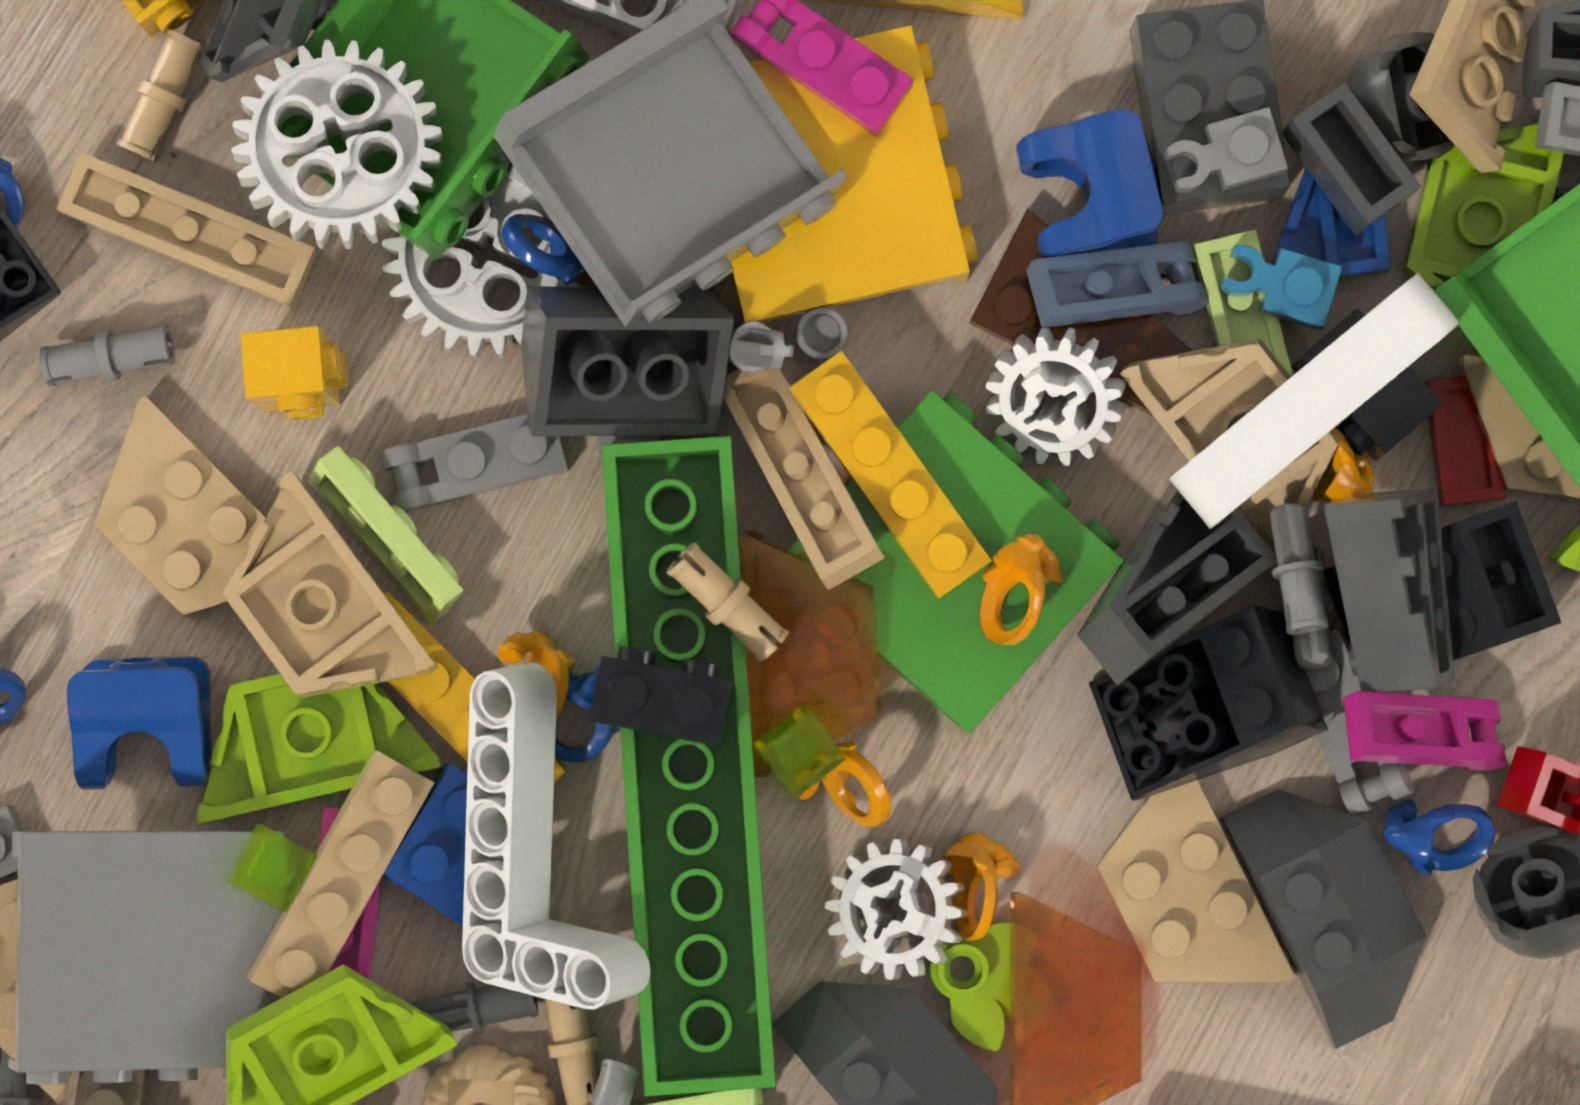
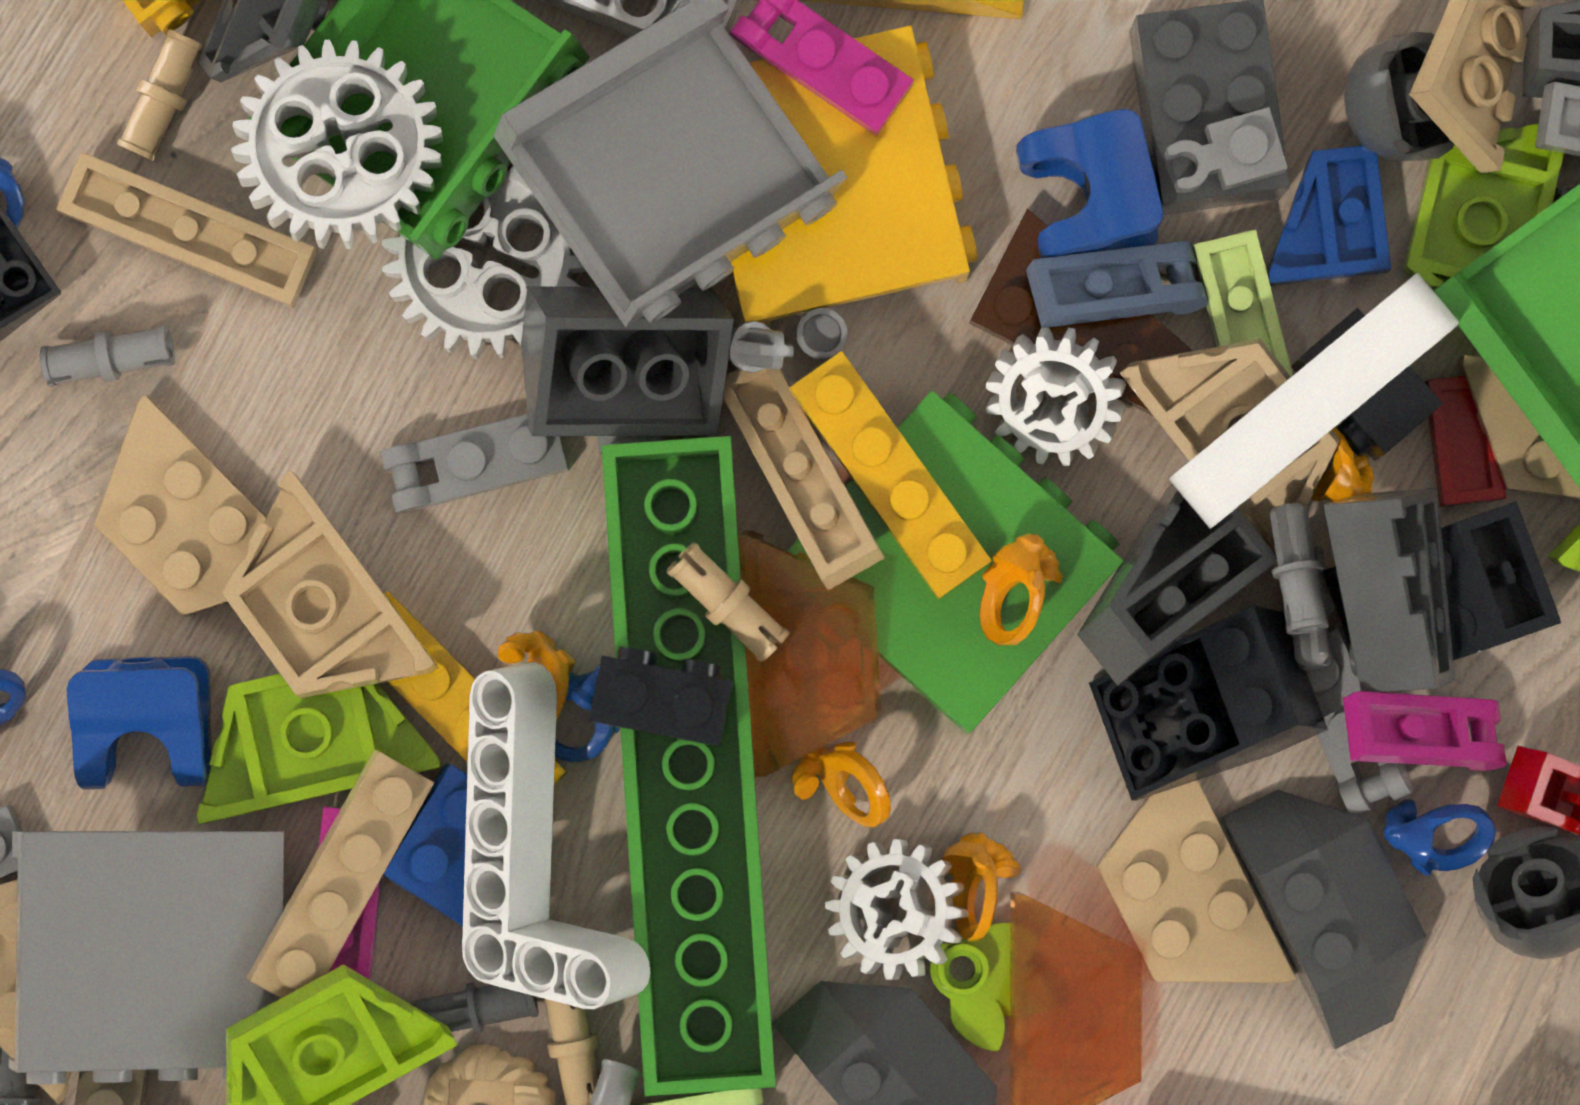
clear neon green plate [225,824,317,913] -> none
yellow brick [240,326,349,420] -> none
yellowish green plate [307,446,463,625] -> none
blue piece [501,214,583,286] -> none
clear neon green plate [753,704,846,799] -> none
dark azure plate [1220,245,1342,331] -> none
dark grey piece [1282,82,1421,236] -> none

